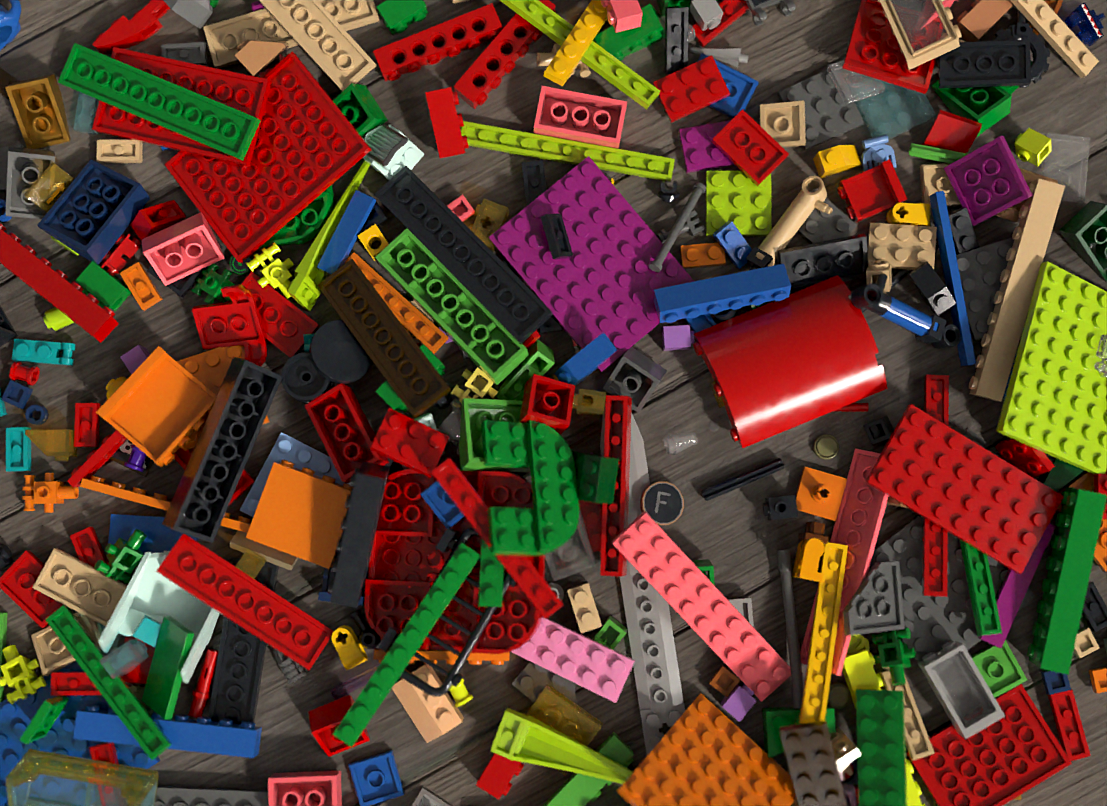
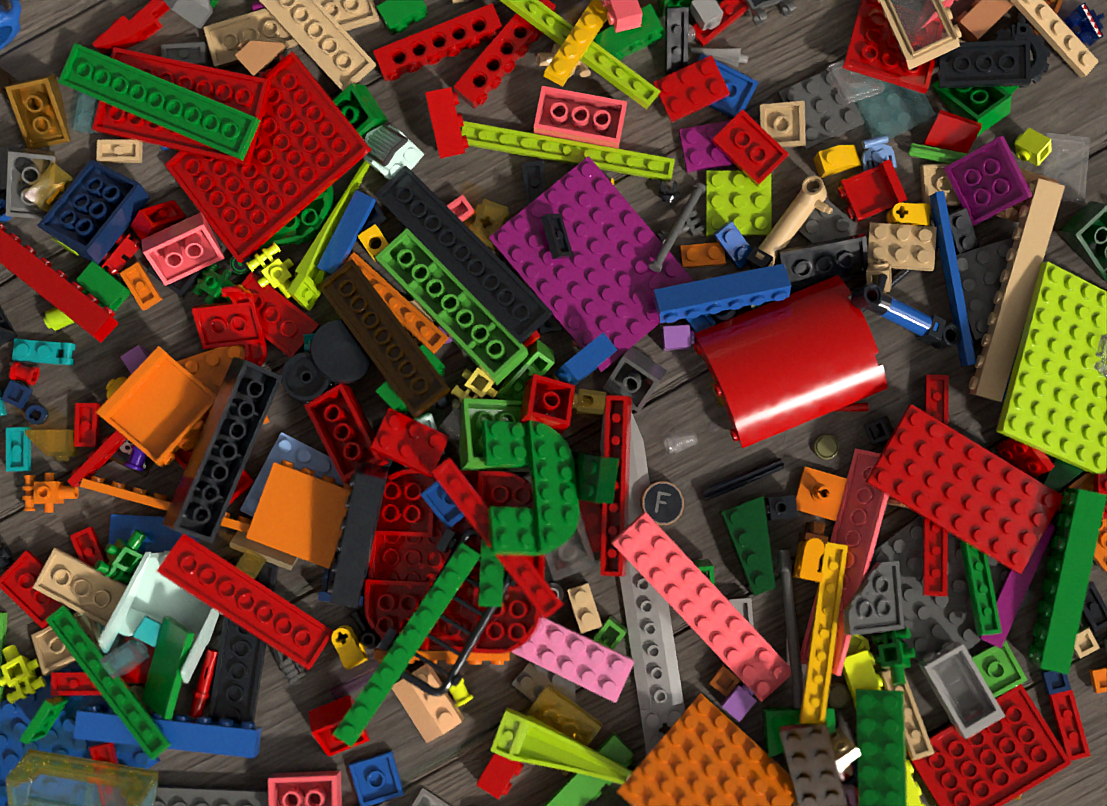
black slope [908,262,956,316] -> none
none -> dark green wedge [719,496,775,596]

